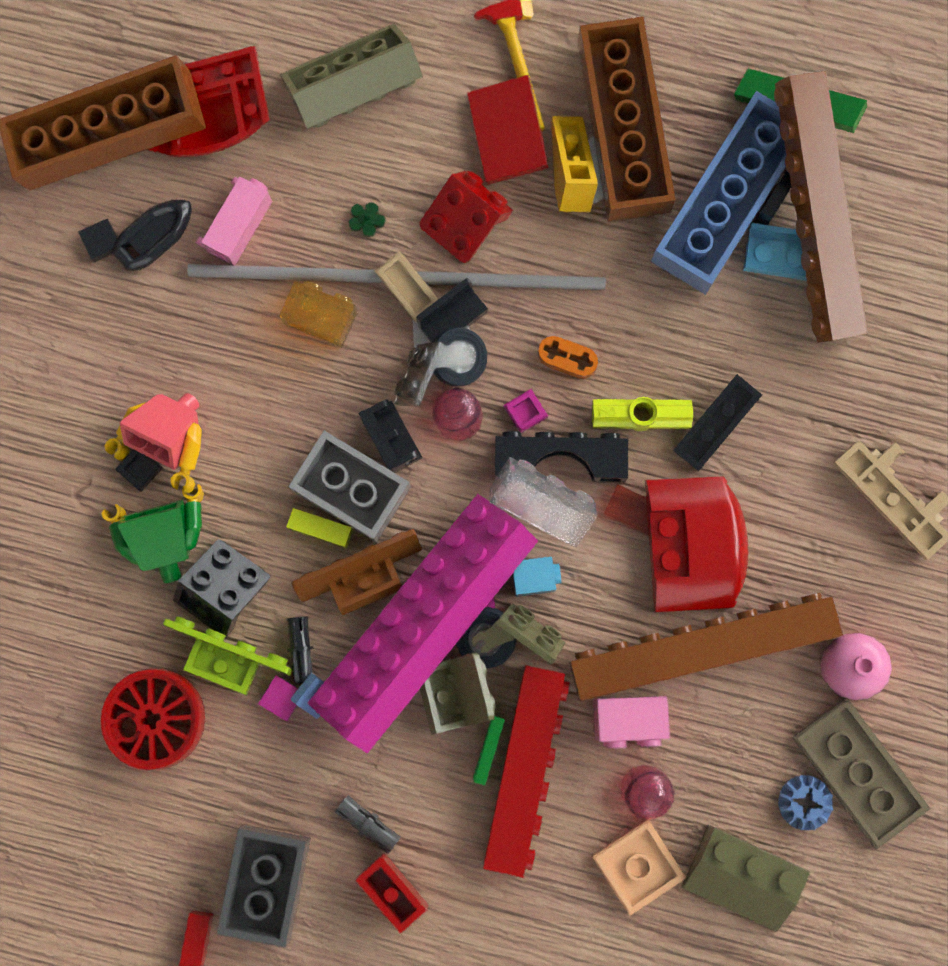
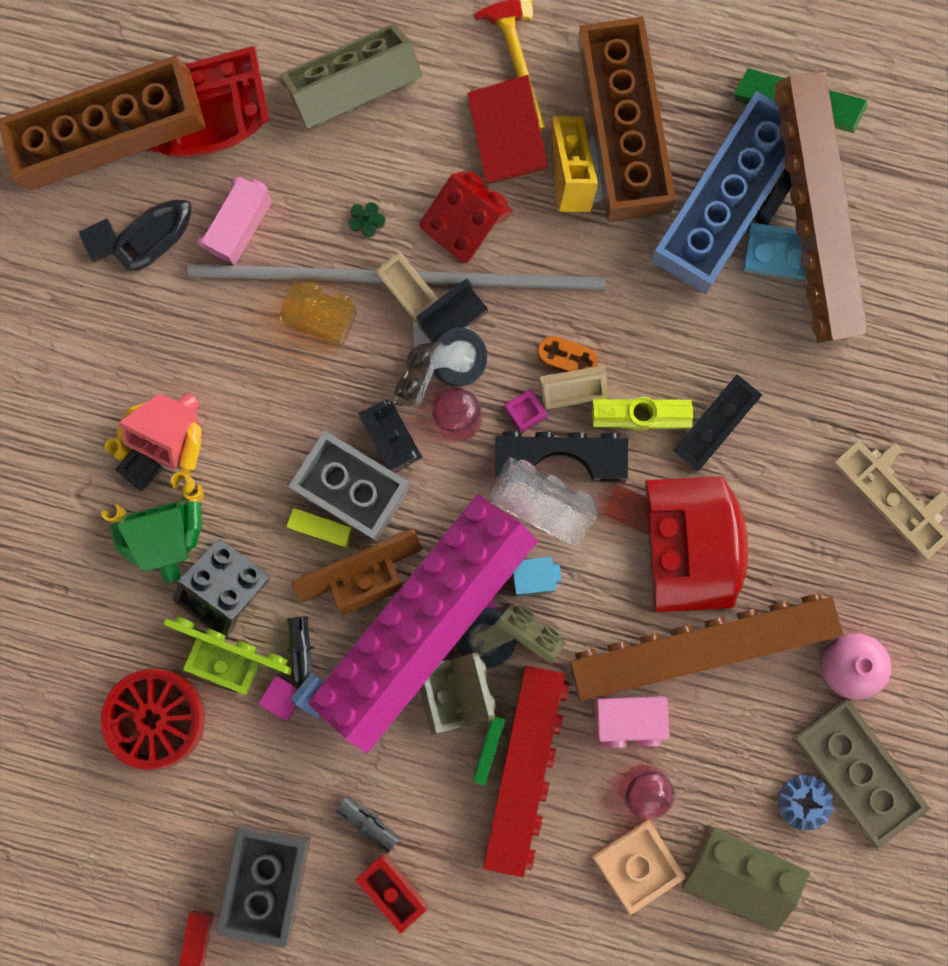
none -> tan tile [540,365,609,410]

